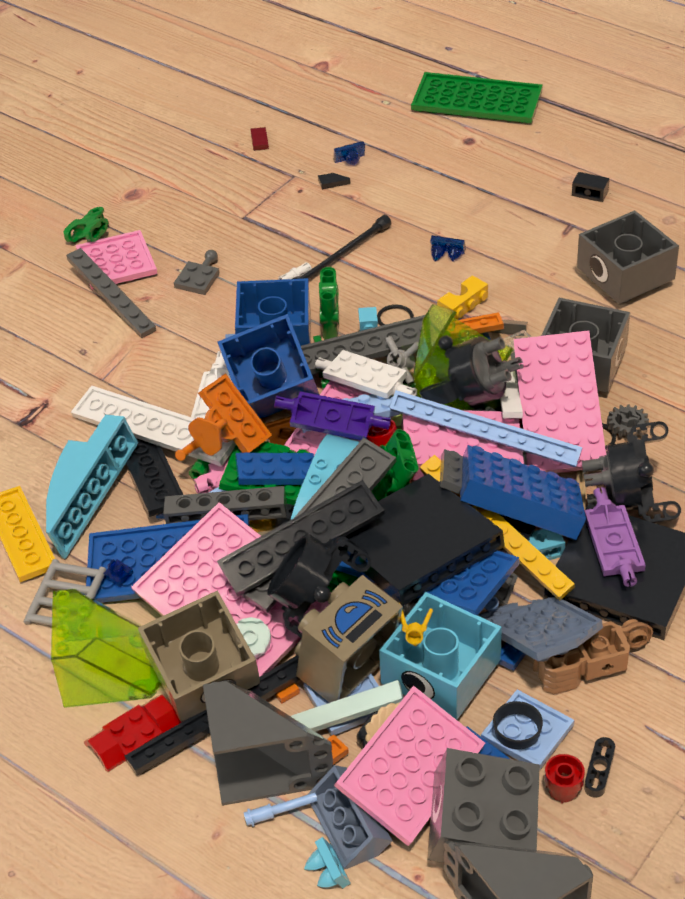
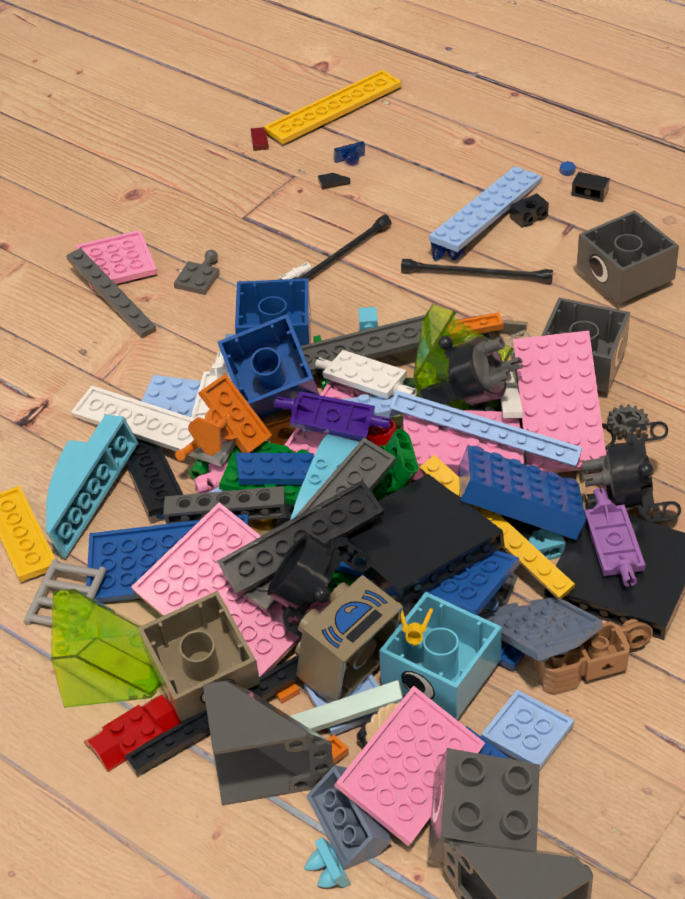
green piece [63,207,109,242] -> none
clear blue tile [103,559,134,587] -> none
light aqua tile [237,617,271,659] -> none
light blue pin [243,792,318,827] -> none
green connector [319,267,339,340] -> none
black tyre [377,304,414,326] -> none
light grey bar [385,336,421,386] -> none
green plate [411,72,543,123] -> none
yellow arch [437,275,488,321] -> none
dark grey plate [440,449,463,494] -> none
black tyre [493,701,543,749] -> none
red piece [544,754,585,804] -> none
black beam [584,737,615,798] -> none
none -> light blue plate [141,375,201,417]
none -> yellow plate [264,69,402,144]
none -> black hose [401,258,553,283]
none -> light blue plate [429,166,542,252]
none -> black brick [510,193,549,228]
none -> blue tile [559,161,576,176]

